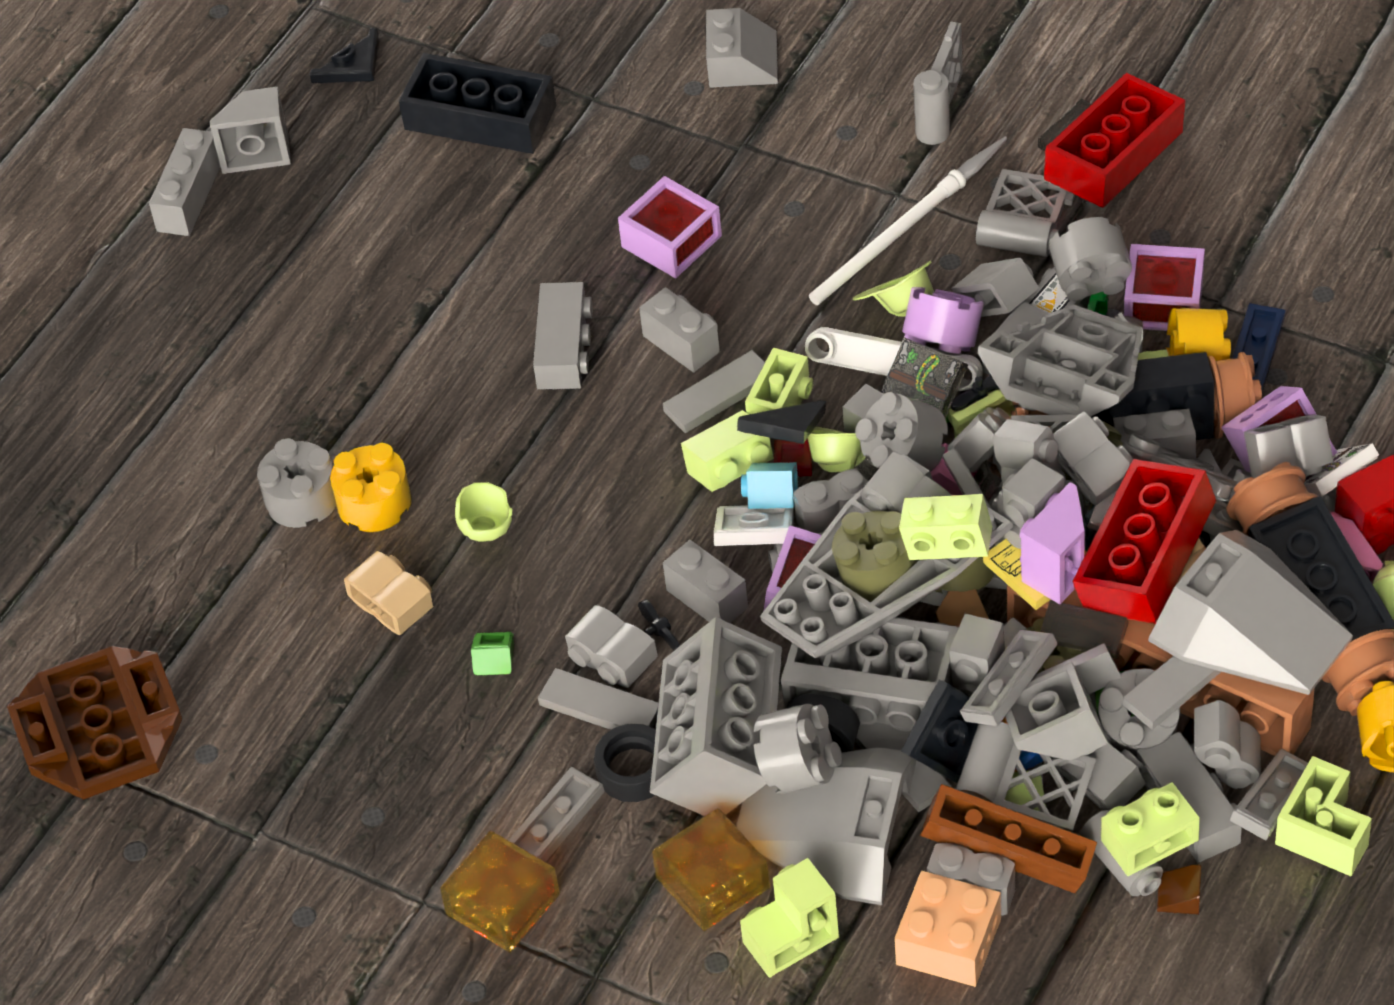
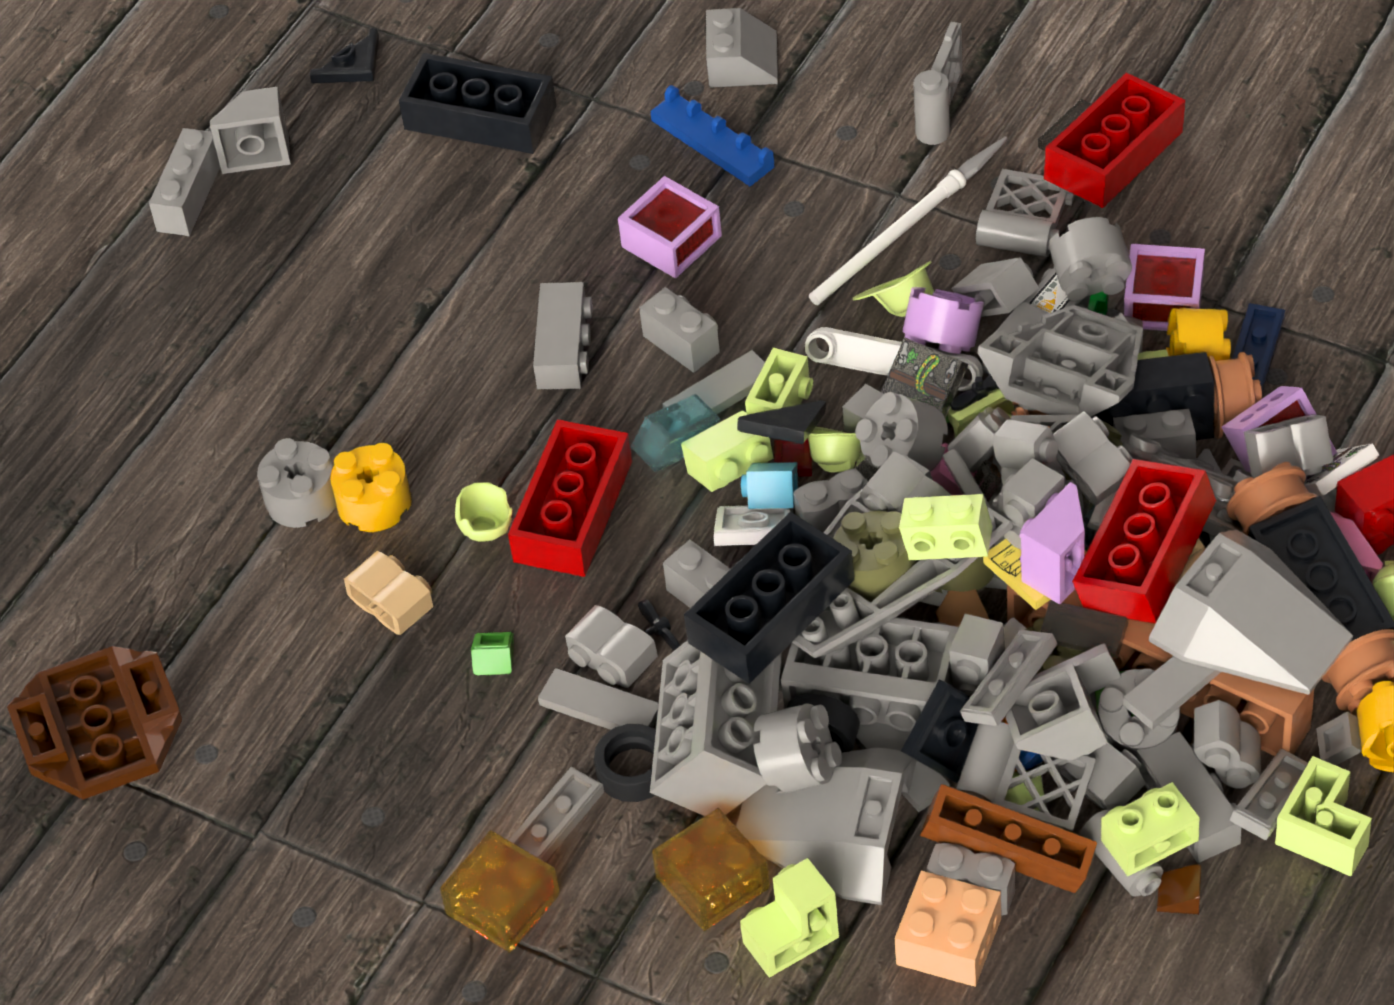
none -> red brick [508,419,632,577]
none -> clear light blue slope [631,394,721,472]
none -> blue hinge [650,85,774,187]
none -> black brick [684,512,855,684]
none -> light grey plate [1316,712,1362,765]

